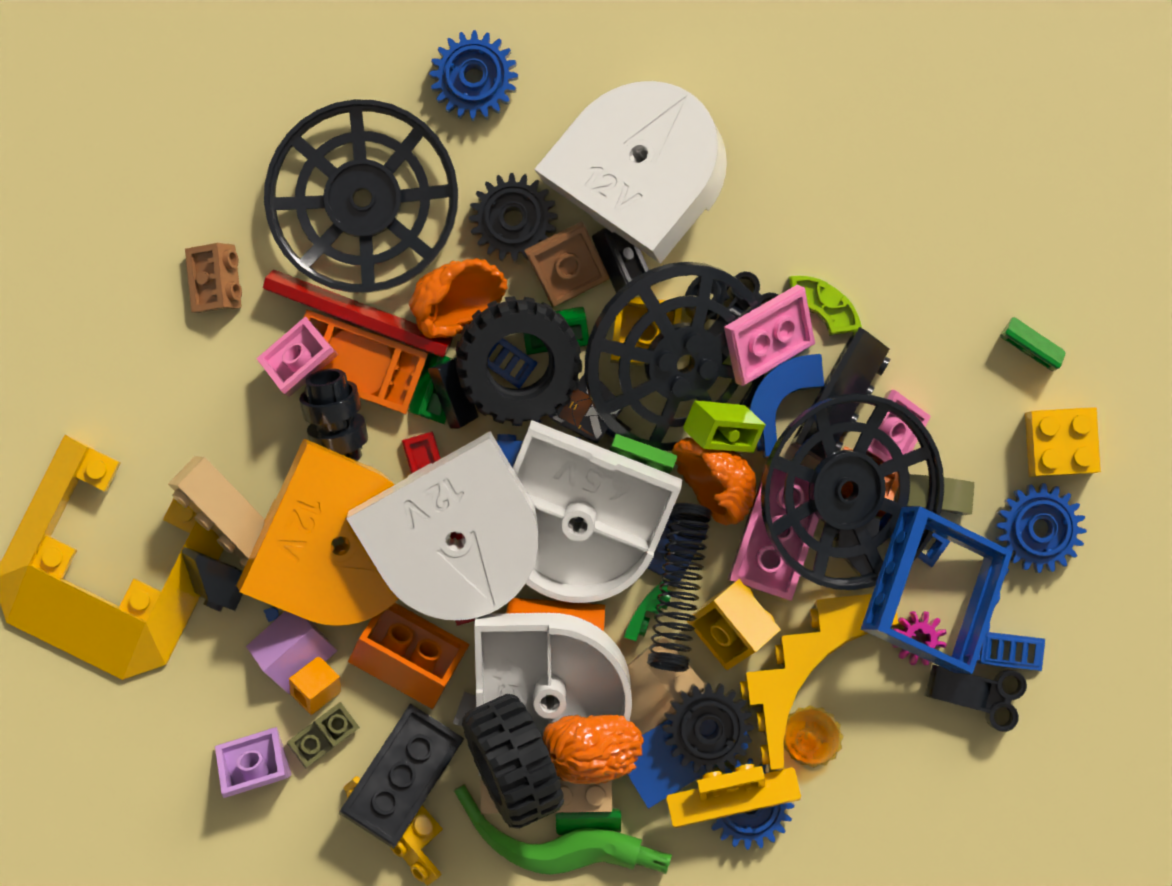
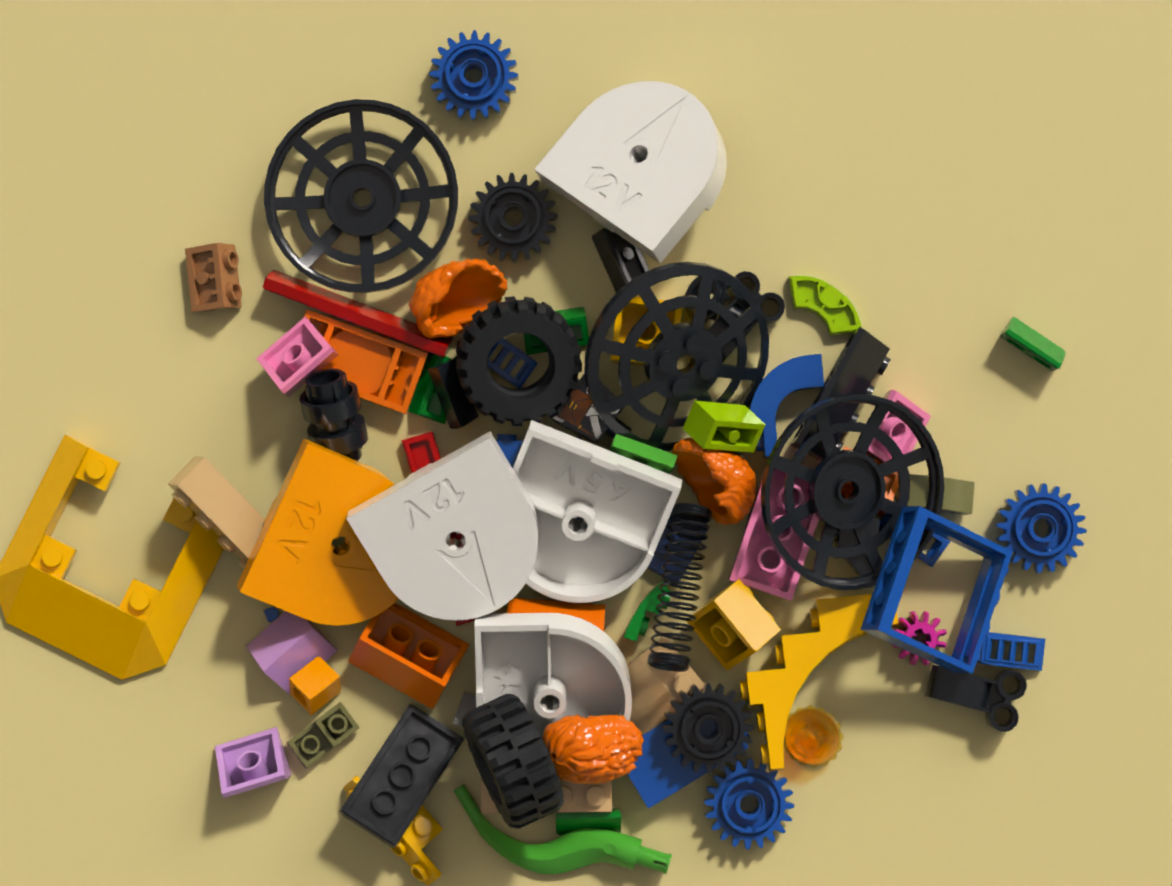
black slope [181,546,243,612] -> none
medium nougat tile [524,221,610,308] -> none
yellow bracket [666,764,801,828] -> none
bright pink tile [724,285,815,386] -> none
yellow brick [1025,407,1101,477] -> none

